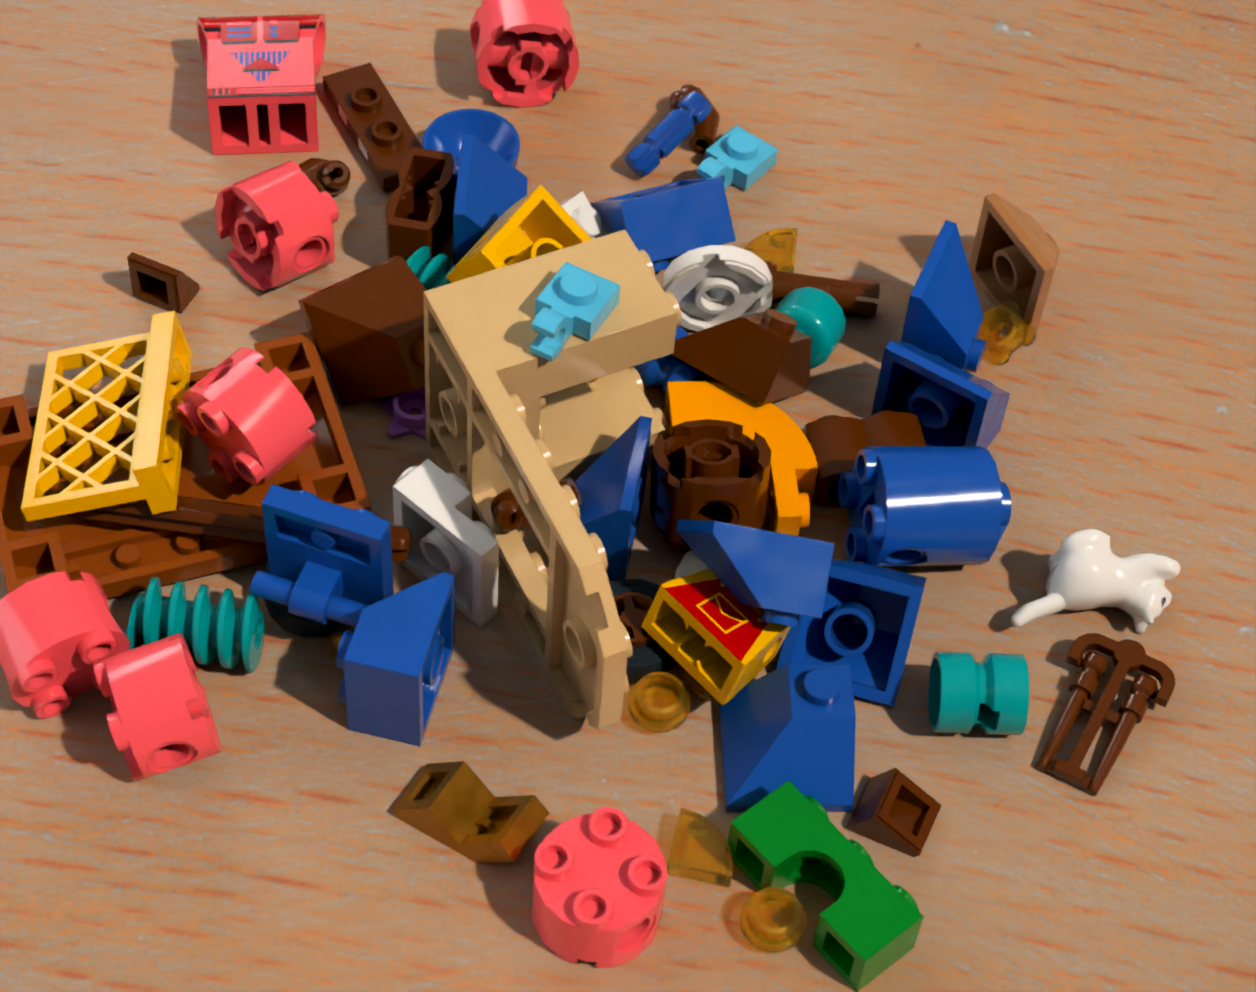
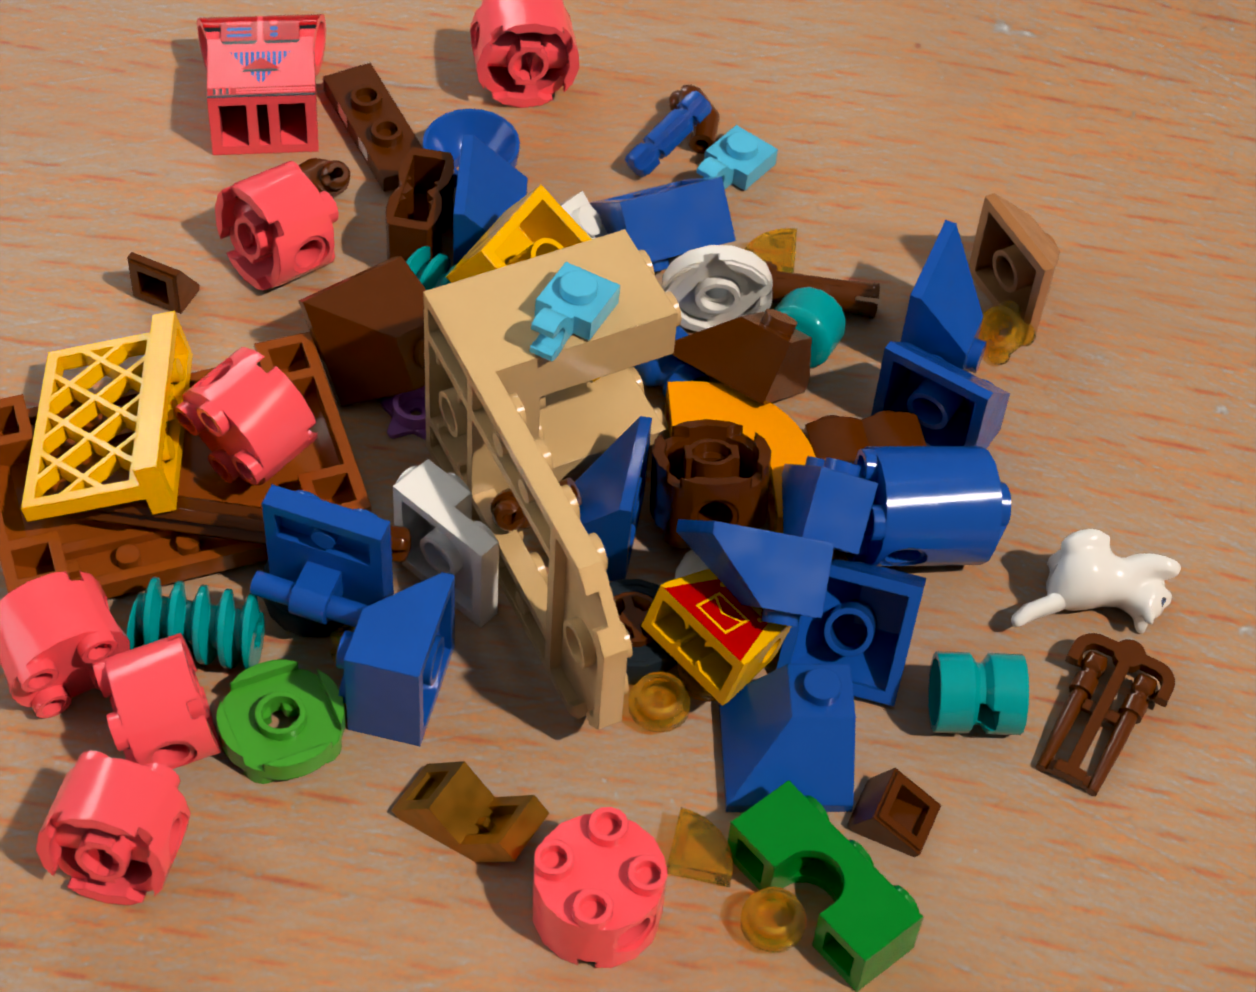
none -> coral brick [36,751,191,905]
none -> bright green plate [216,659,345,784]
none -> blue slope [782,456,878,555]

